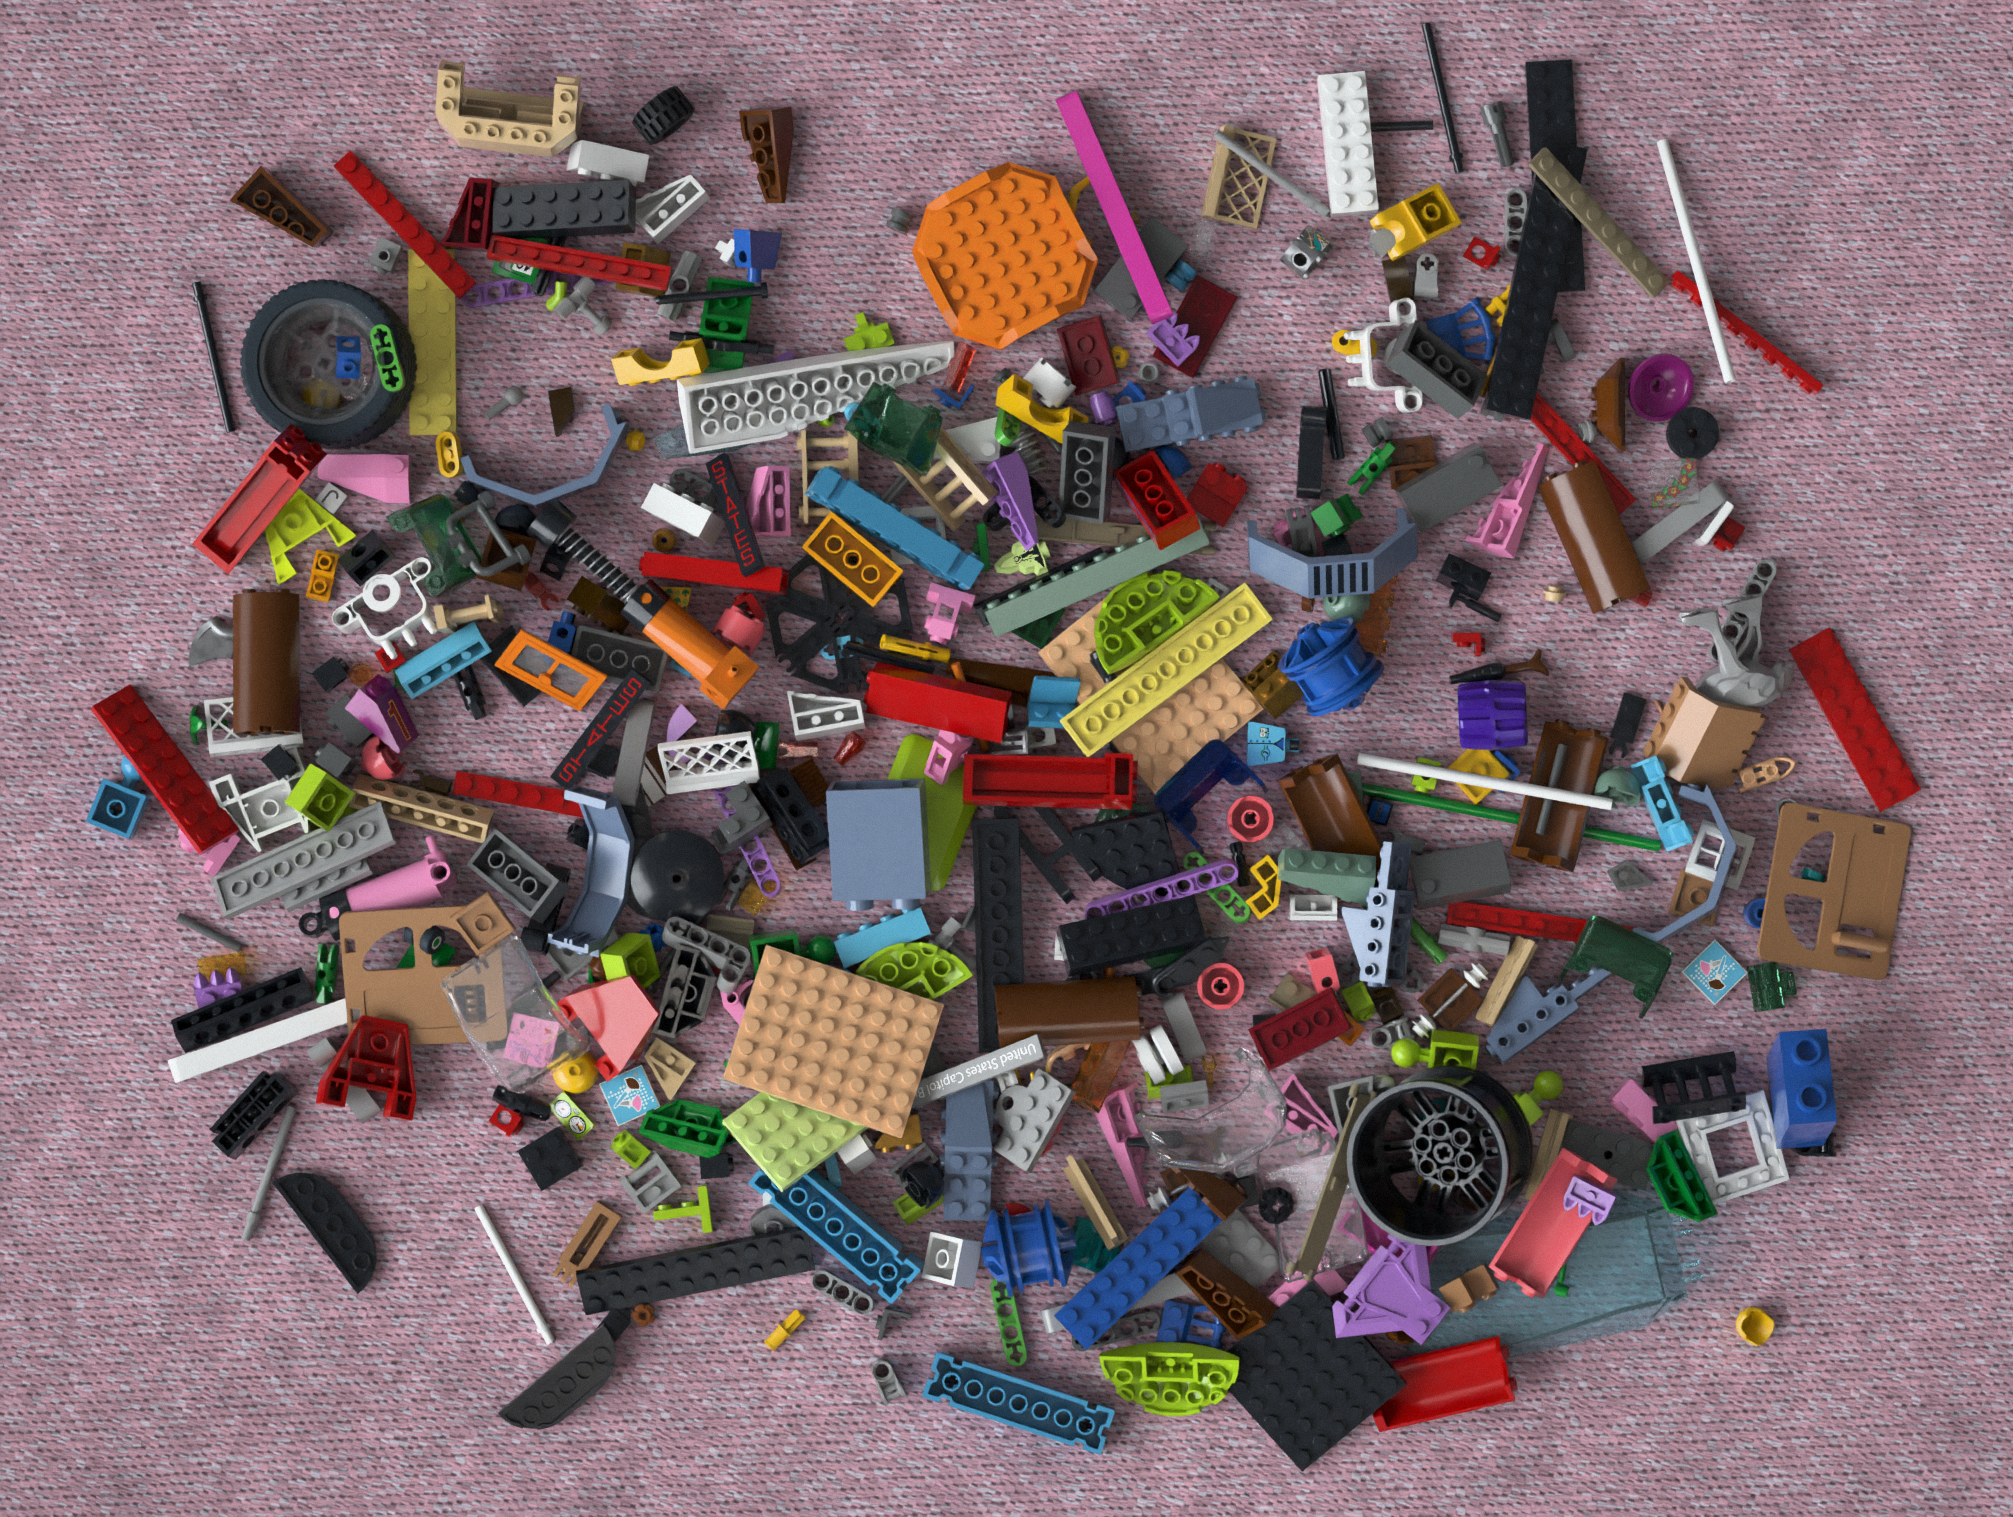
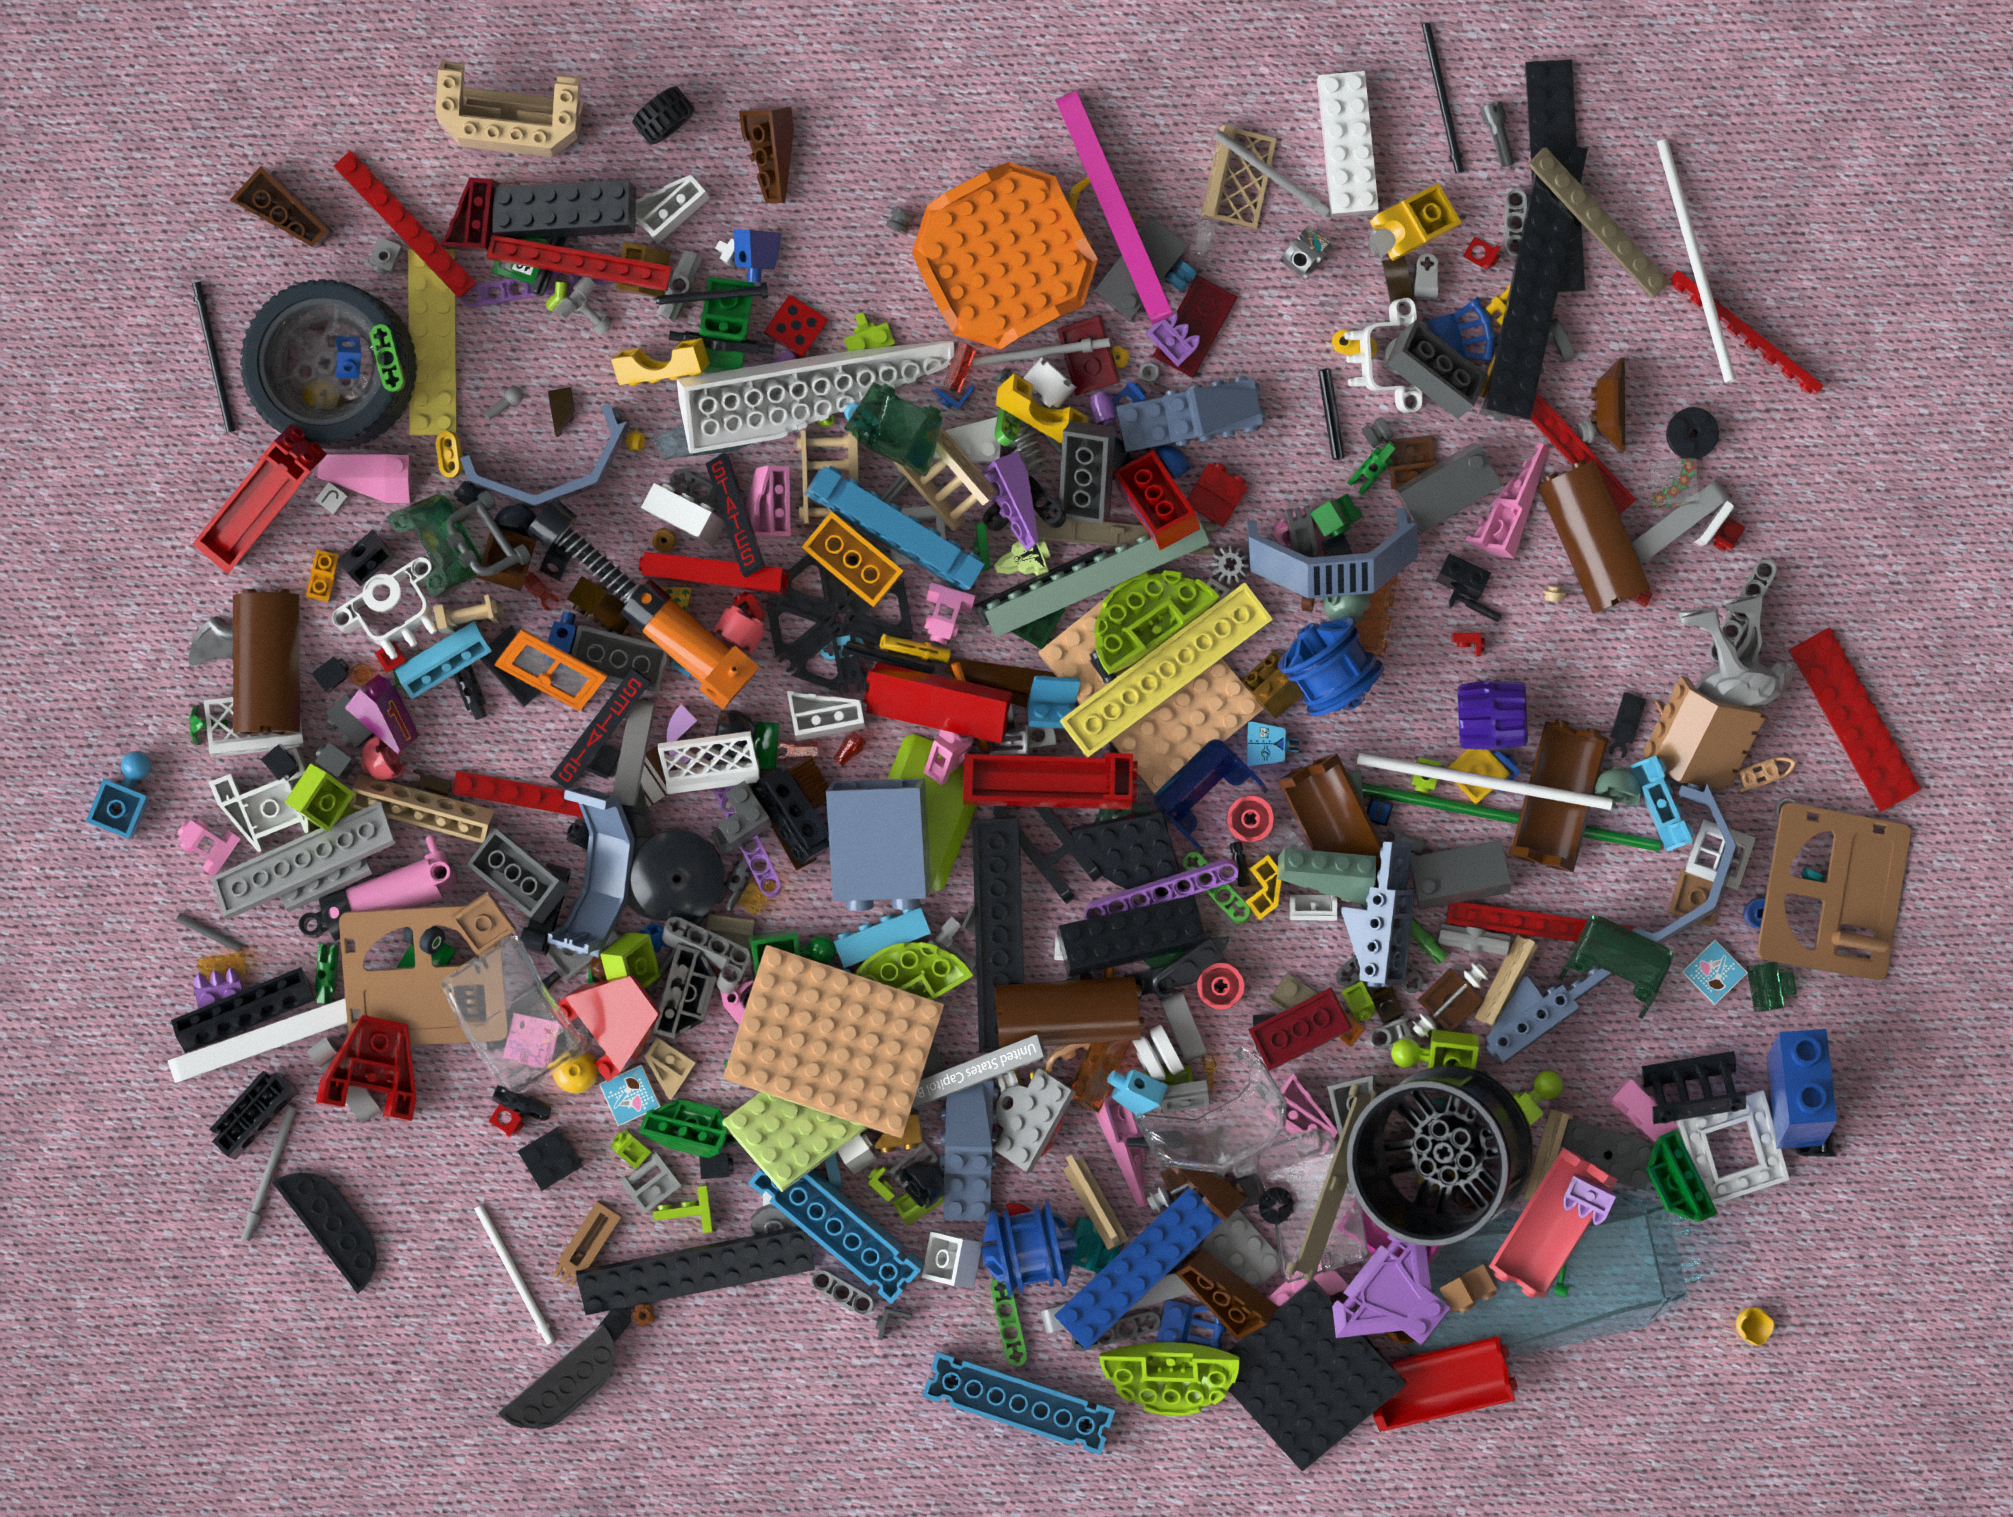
red plate [91,684,239,855] -> none
neon yellow wing [265,489,357,585] -> none
slope [549,1091,596,1141] -> none
white wedge [566,140,649,187] -> none
yellow axle [764,1309,805,1351] -> none
light grey piece [872,1358,907,1406] -> none
black beam [1296,406,1326,500] -> none
coral torso [1305,947,1340,996] -> none
black bar [1370,120,1433,132] -> none
white tile [1373,1075,1396,1096] -> none
black piece [1449,649,1549,684] -> none
dark grey bar [1535,744,1568,836] -> none
flat silver piece [1606,860,1653,892] -> none
magenta dish [1628,354,1694,422] -> none
none -> red tile [764,294,828,358]
none -> lime bracket [868,1166,895,1202]
none -> light grey bar [972,338,1111,367]
none -> medium azure torso [1107,1070,1168,1116]
none -> light grey gear [1210,545,1250,585]

